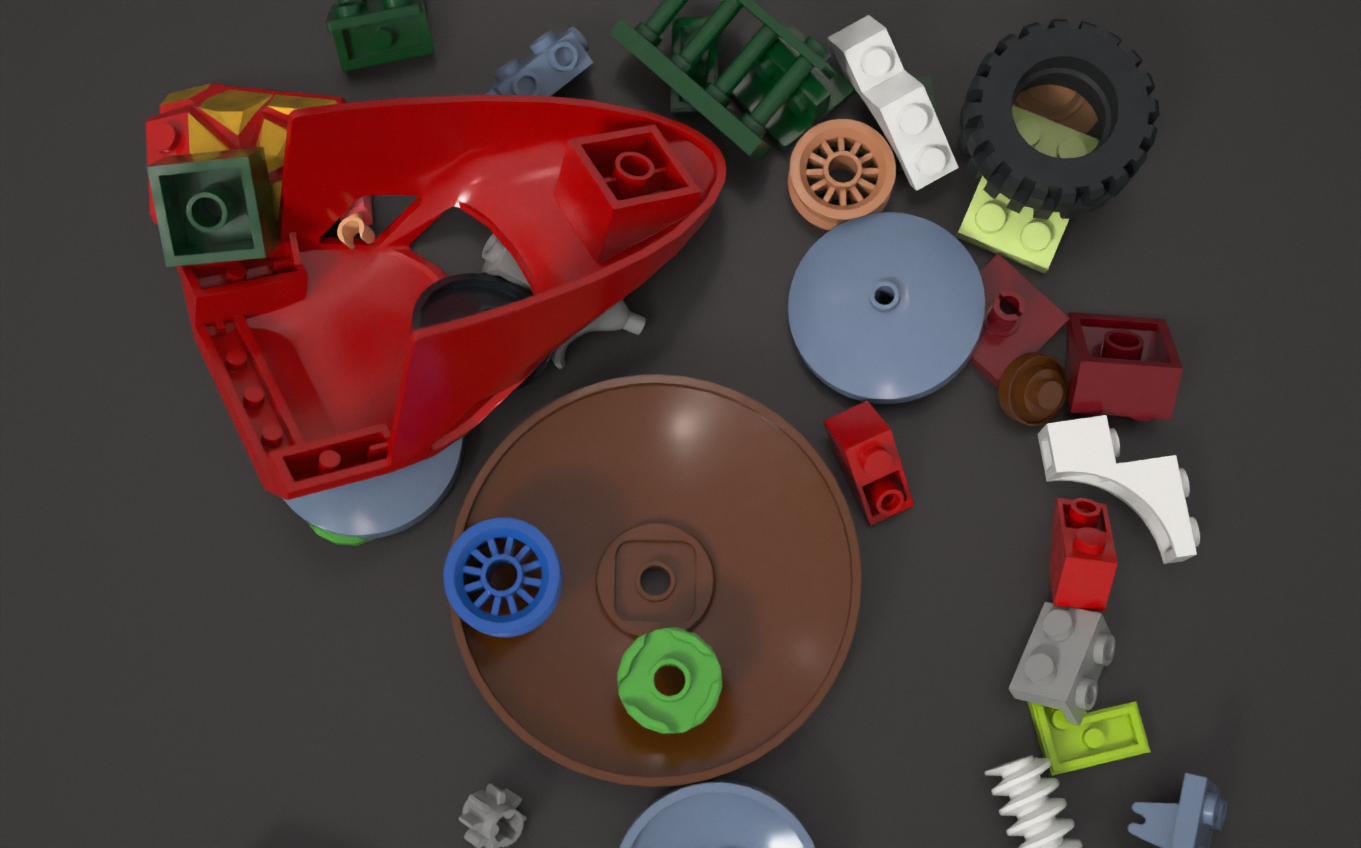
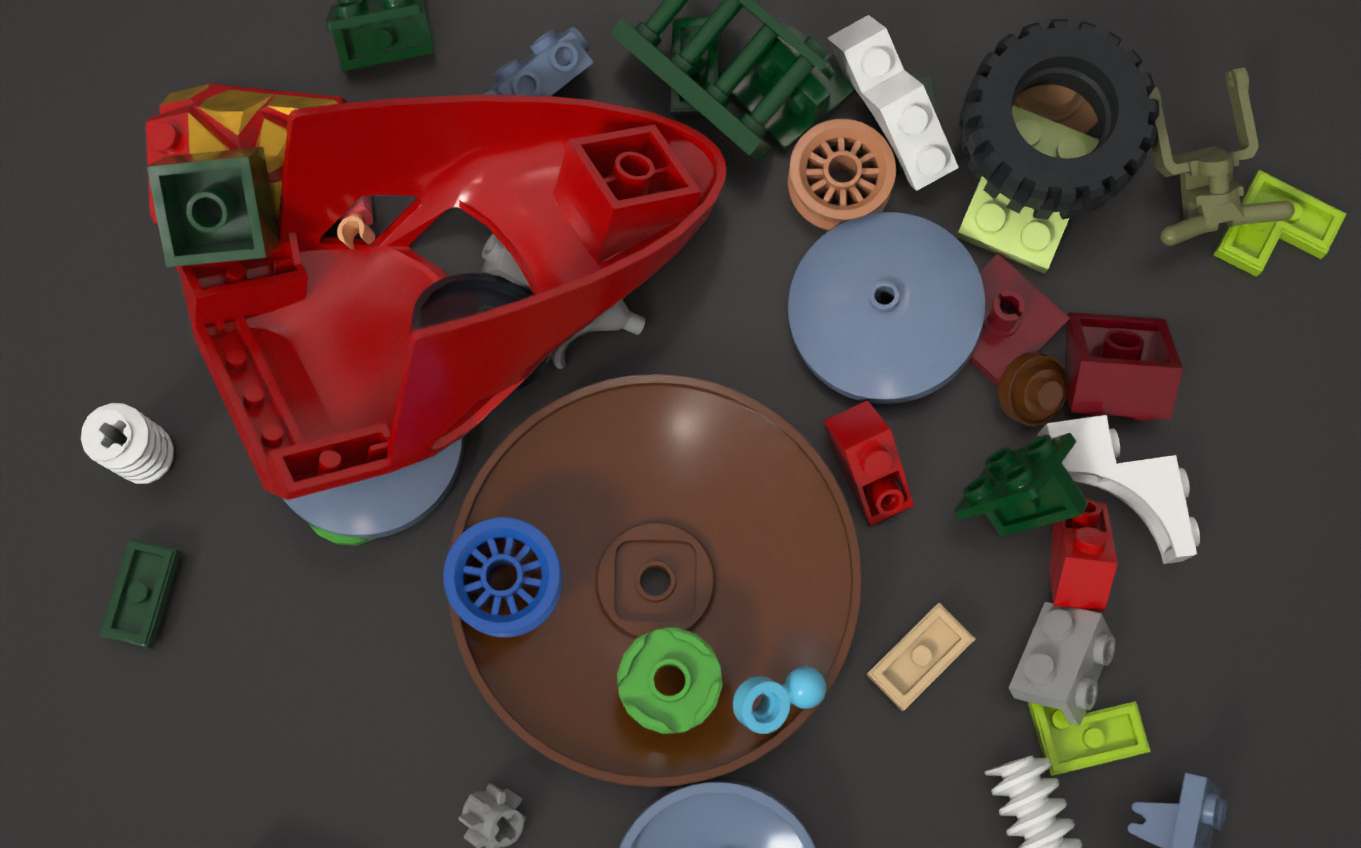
none -> white piece [81,403,174,484]
none -> dark green plate [99,538,182,649]
none -> medium azure plate [733,666,827,734]
none -> tan plate [866,603,975,711]
none -> dark green bracket [954,433,1088,537]
none -> olive piece [1149,67,1295,246]
none -> lime tile [1213,170,1346,277]

